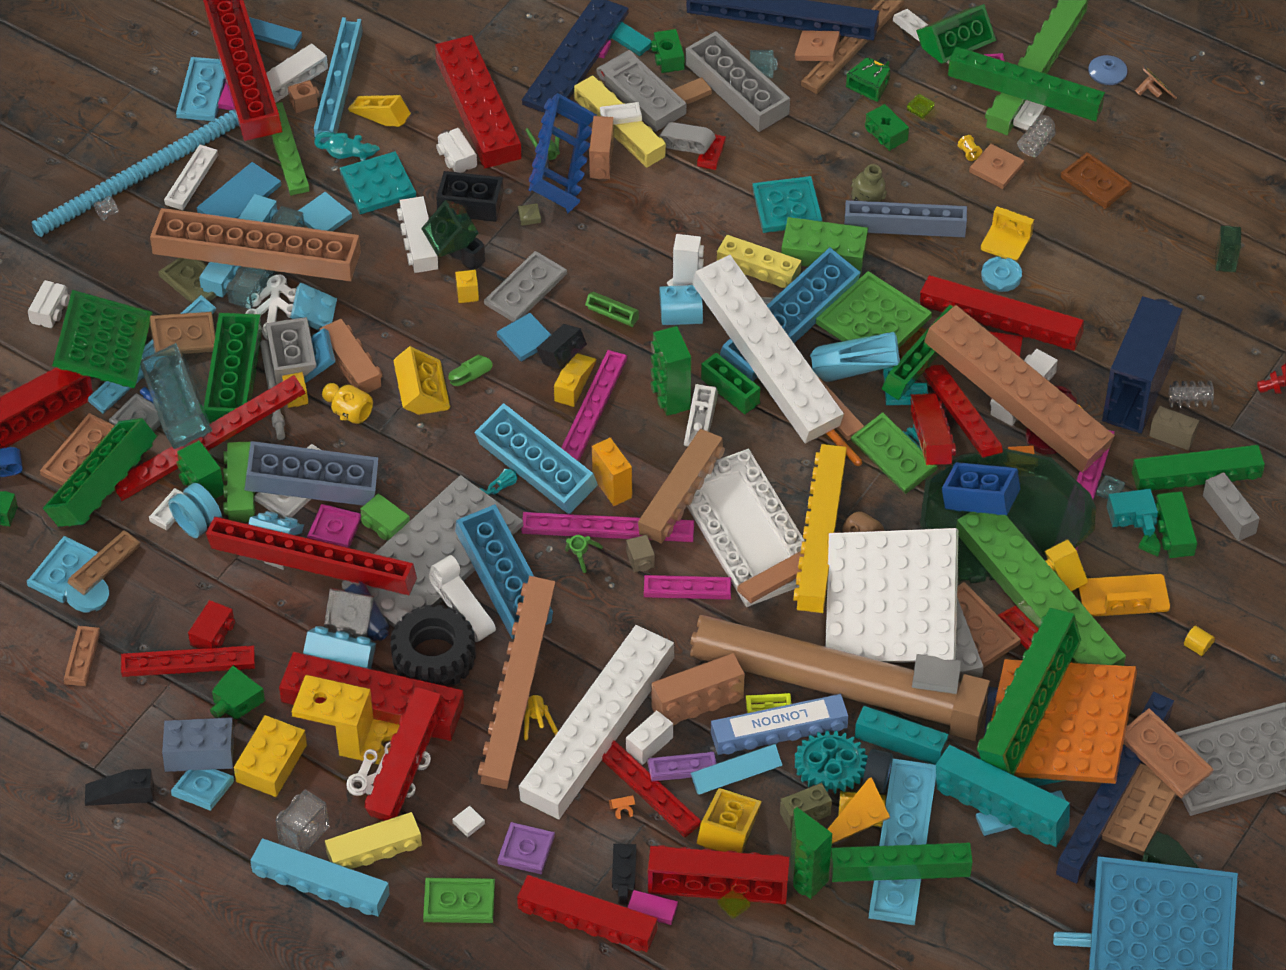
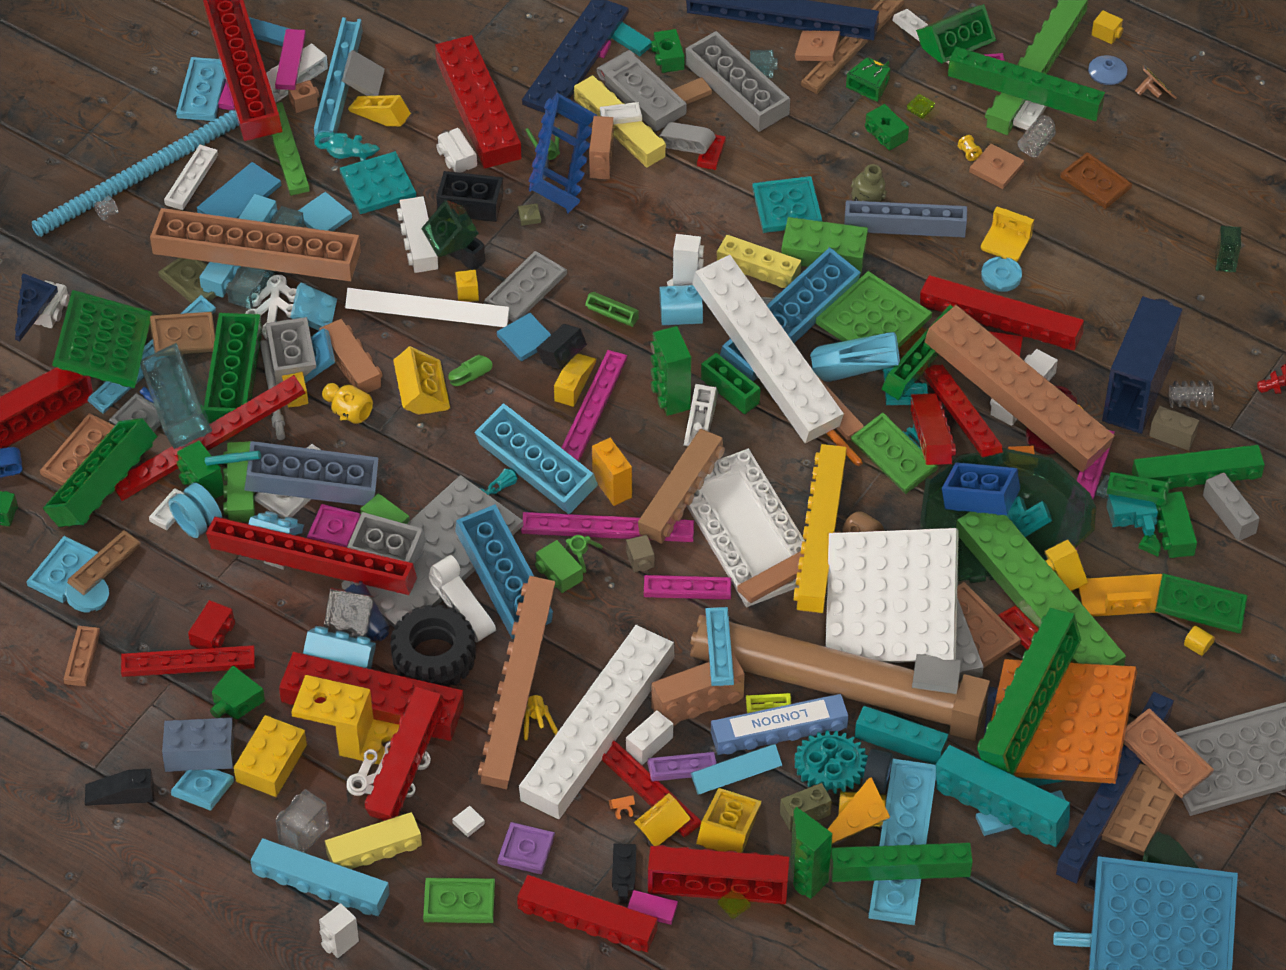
none -> dark blue wing [15,273,58,342]
none -> teal piece [205,450,261,466]
none -> dark pink tile [275,29,306,90]
none -> white brick [319,903,359,958]
none -> light grey tile [342,50,385,96]
none -> white tile [345,288,510,327]
none -> light grey slope [347,512,426,563]
none -> bright green brick [535,540,583,593]
none -> yellow panel [634,793,690,846]
none -> medium azure tile [705,607,734,686]
none -> teal plate [1006,496,1052,537]
none -> yellow brick [1092,10,1124,44]
none -> green plate [1107,472,1169,506]
none -> green tile [1155,573,1248,634]

